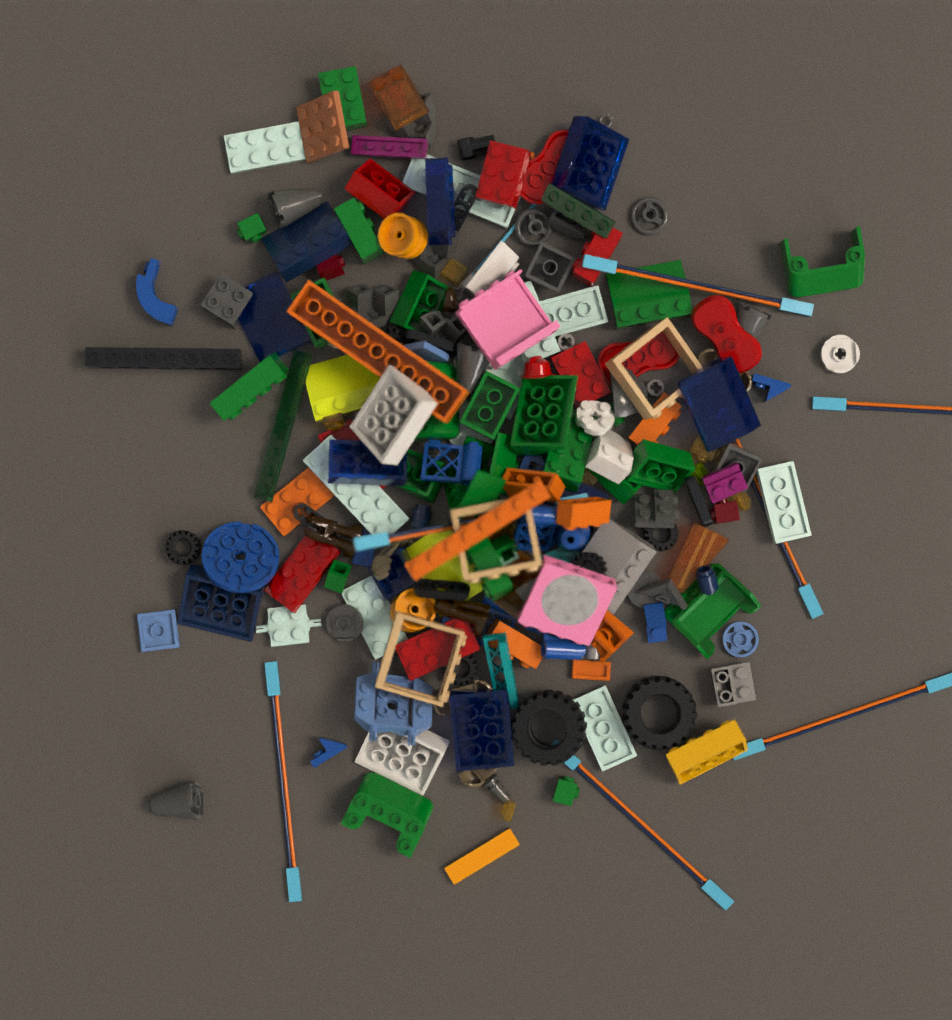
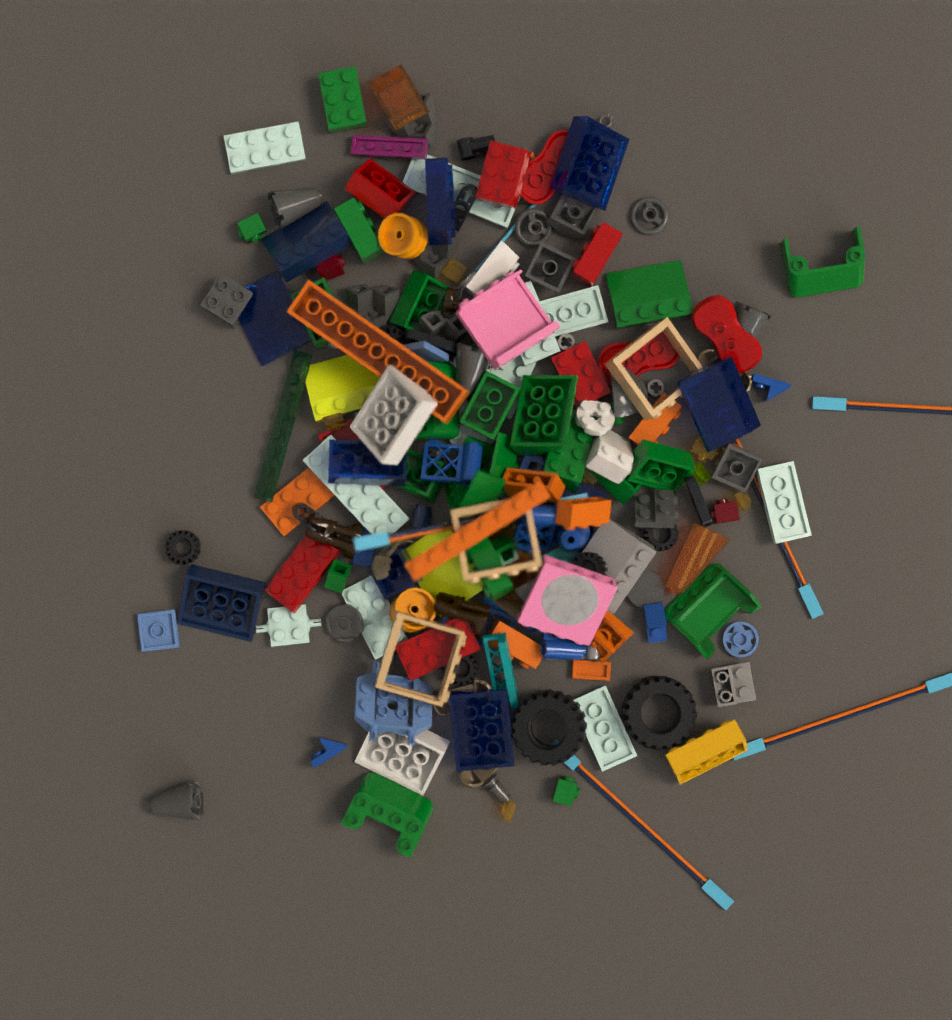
black brick [85,347,242,370] -> none
blue arch [136,258,178,326] -> none
blue plate [202,521,279,593] -> none
green brick [210,352,289,421] -> none
piece [265,661,302,902] -> none
nougat plate [296,91,349,163] -> none
black beam [413,579,470,601] -> none
light orange tile [444,828,520,885] -> none
red piece [520,355,557,378] -> none
dark green bracket [541,184,615,238] -> none
piece [582,254,814,316] -> none
dark grey tile [639,578,687,610] -> none
dark blue brick [696,565,719,595] -> none
magenta plate [701,462,748,504] -> none
white plate [820,335,860,374] -> none

